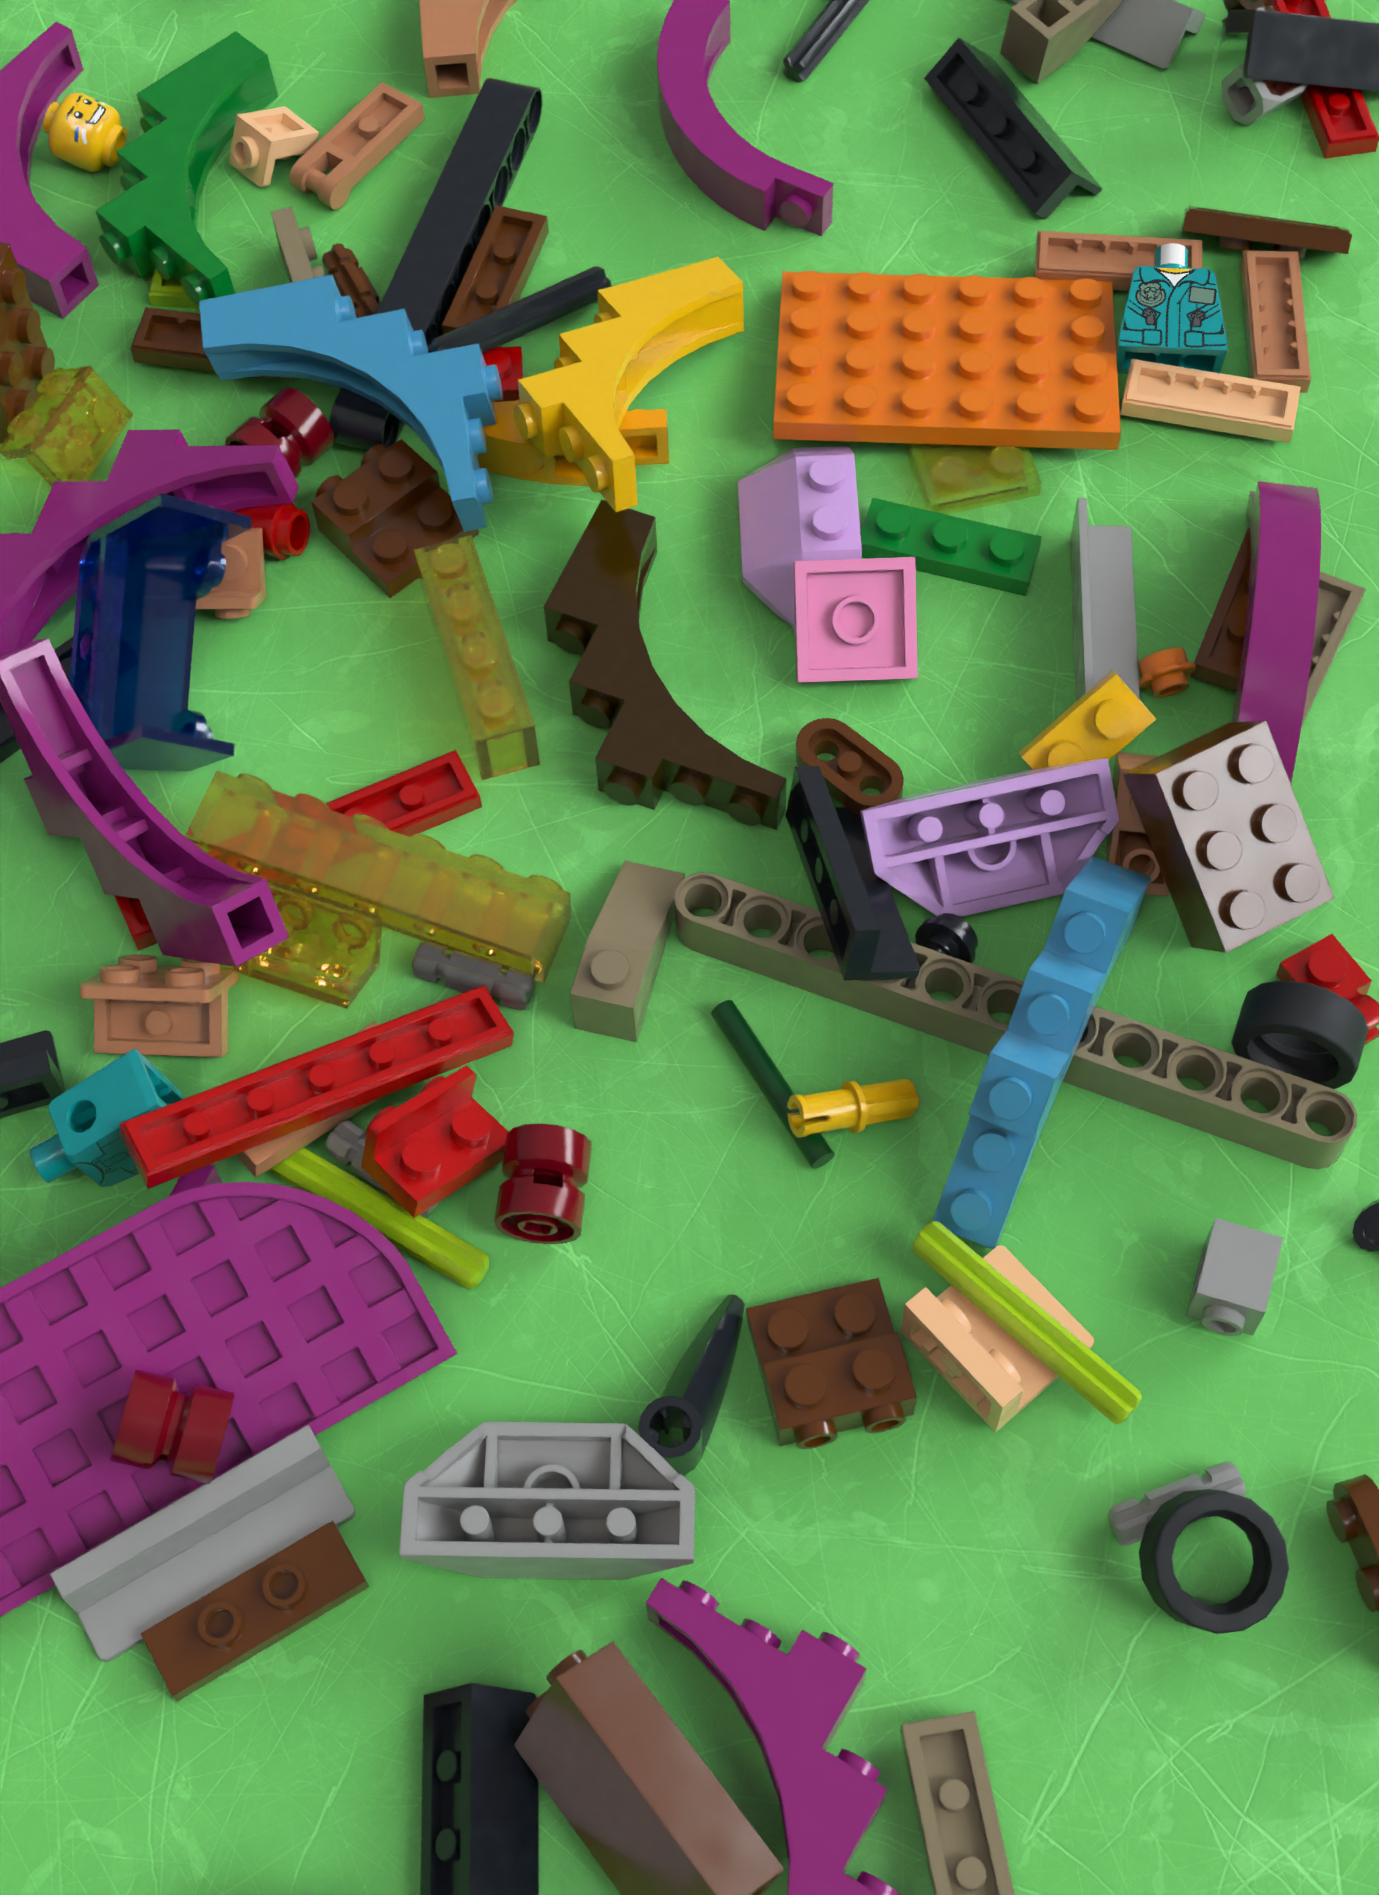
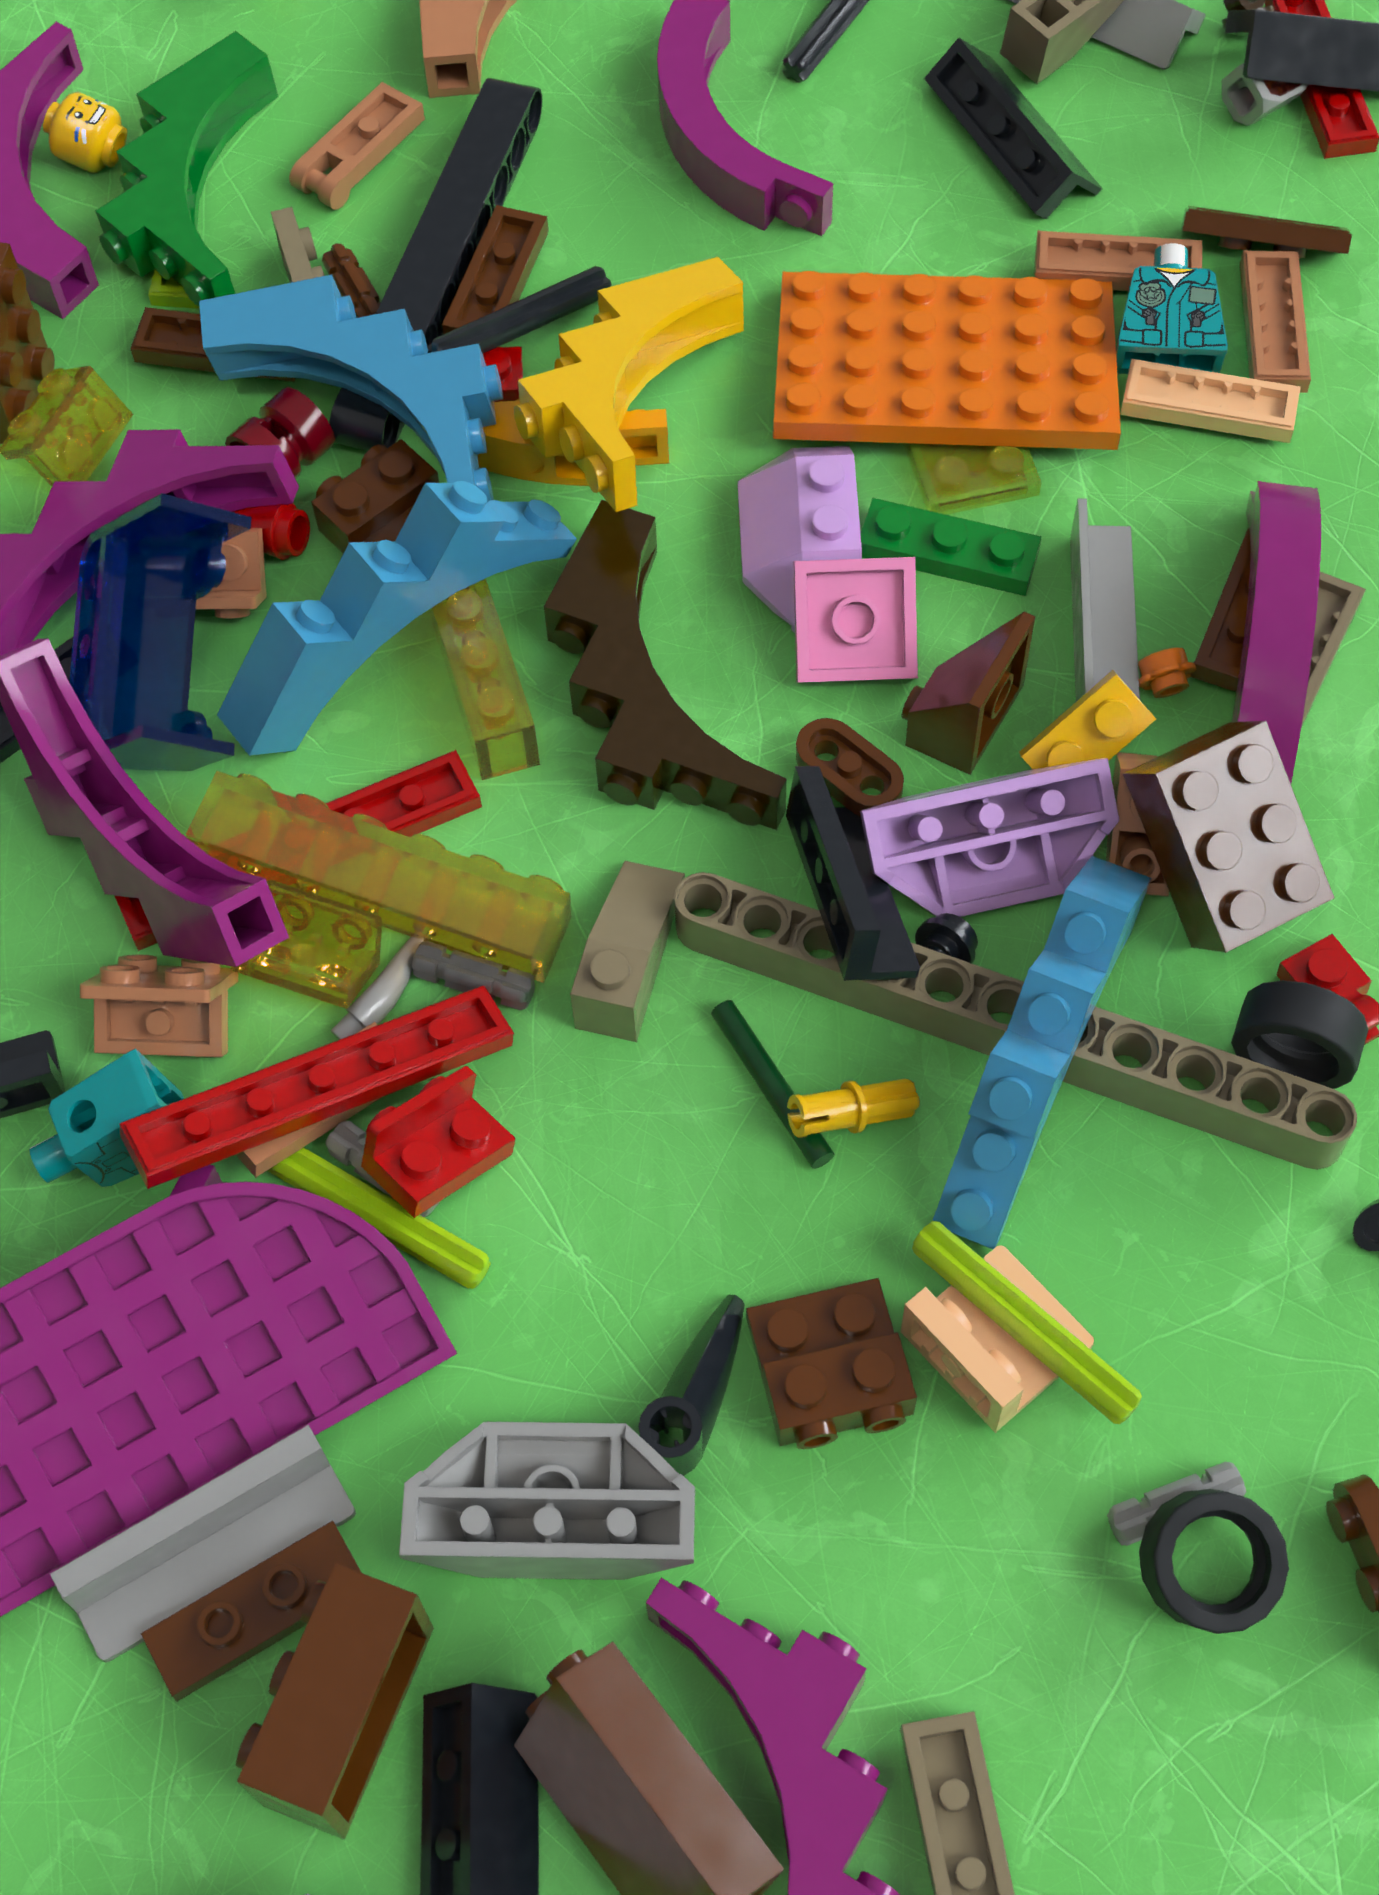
dark red wheel [110,1369,235,1484] -> none
light nougat bracket [229,106,319,187] -> none
dark red wheel [494,1123,592,1244] -> none
light grey brick [1186,1218,1283,1336] -> none
none -> dark azure arch [217,481,577,756]
none -> reddish brown piece [236,1563,434,1840]
none -> light grey animal [331,909,447,1040]
none -> reddish brown slope [902,612,1035,775]

